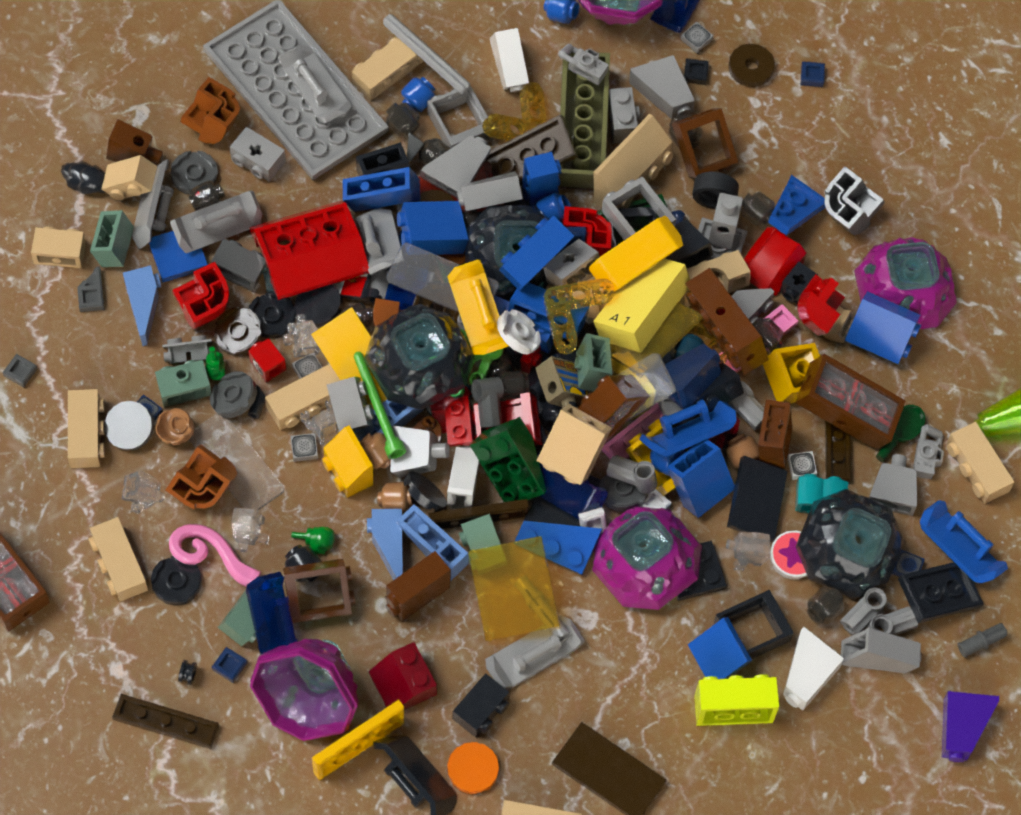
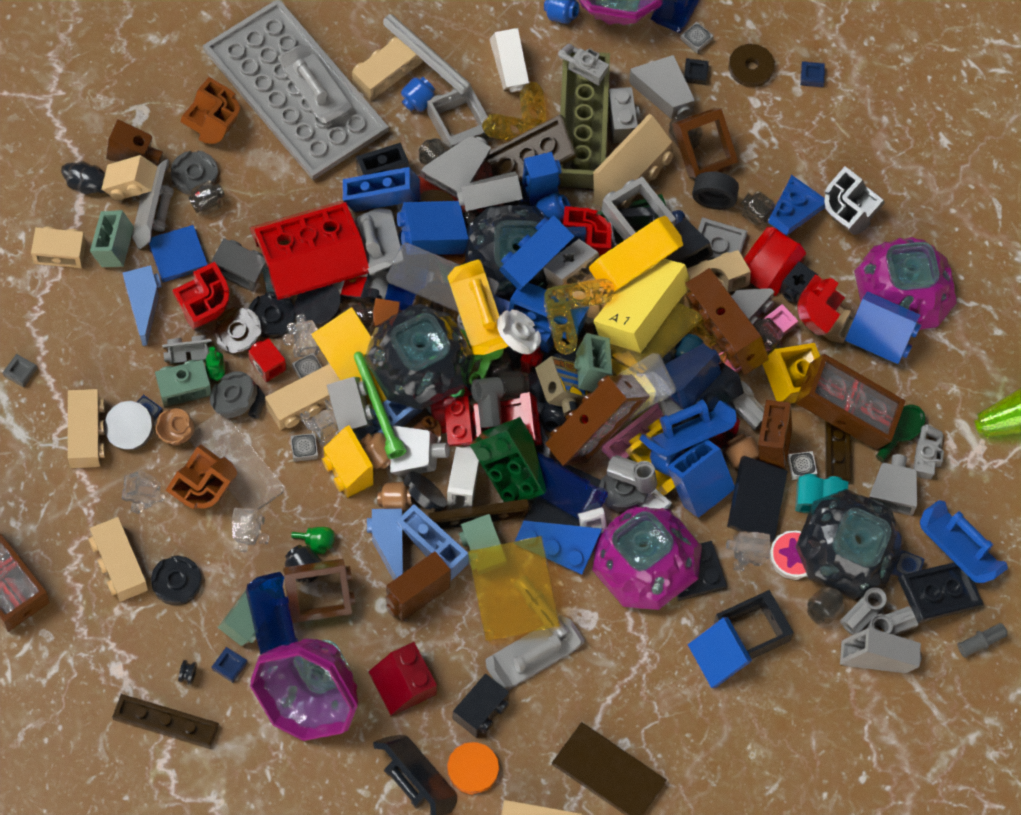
dark grey tile [77,266,104,312] -> none
bright pink plant [169,524,269,589] -> none
light grey piece [170,190,262,253] -> none
light grey brick [230,127,286,182] -> none
yellow tile [312,700,404,780] -> none
clear smoke head [386,102,420,137] -> none
dark grey slope [407,131,424,162] -> none
tan brick [537,404,612,485] -> none
neon yellow brick [694,674,779,726] -> none
light grey torso [709,193,743,249] -> none
white slope [783,627,844,710] -> none
dark purple slope [941,691,999,762] -> none
tan brick [946,422,1014,504] -> none

